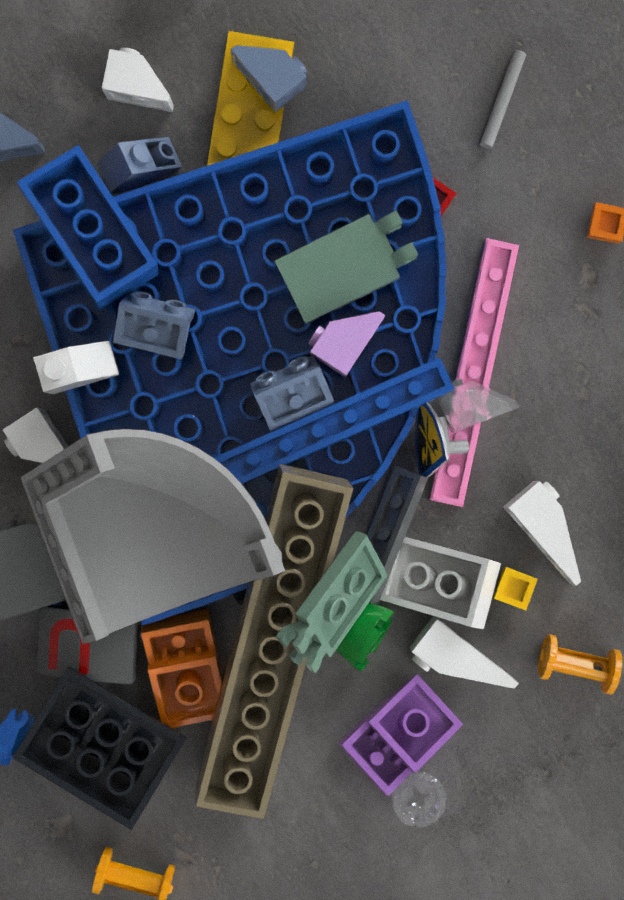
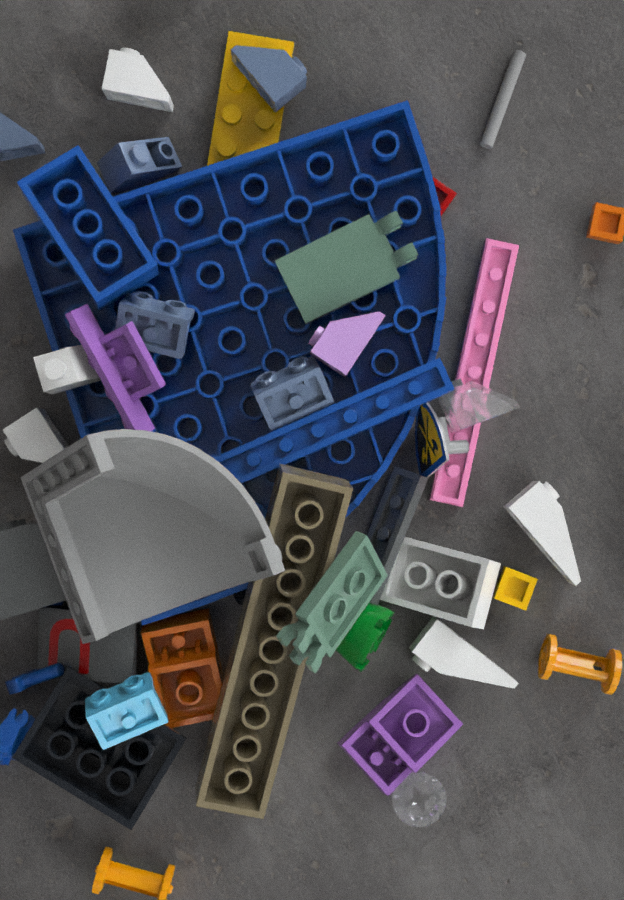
none -> blue bar [5,663,64,695]
none -> medium lavender bracket [65,304,166,431]
none -> medium azure bracket [85,672,168,750]

